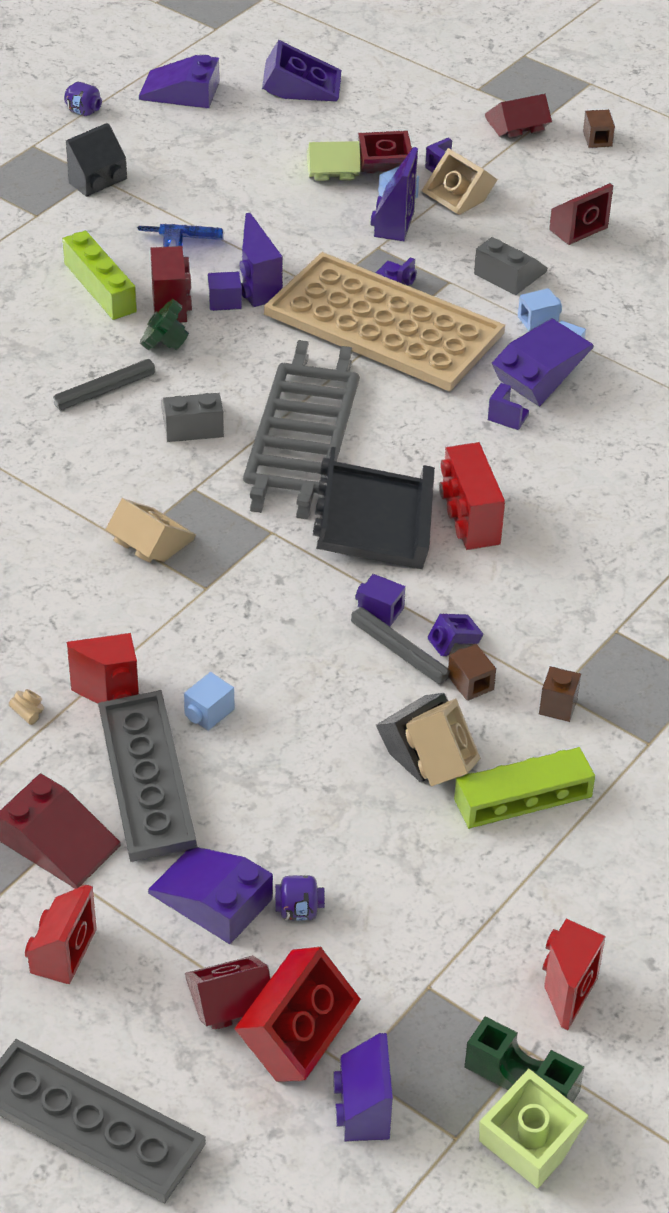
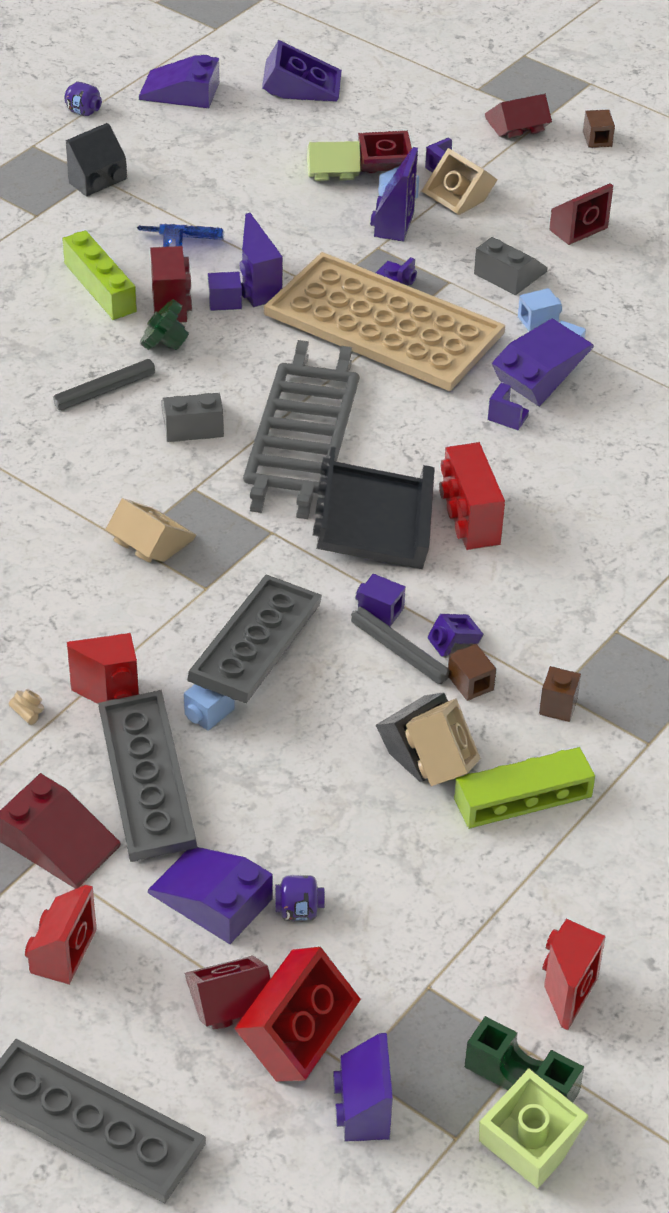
none -> dark grey plate [187,574,322,704]

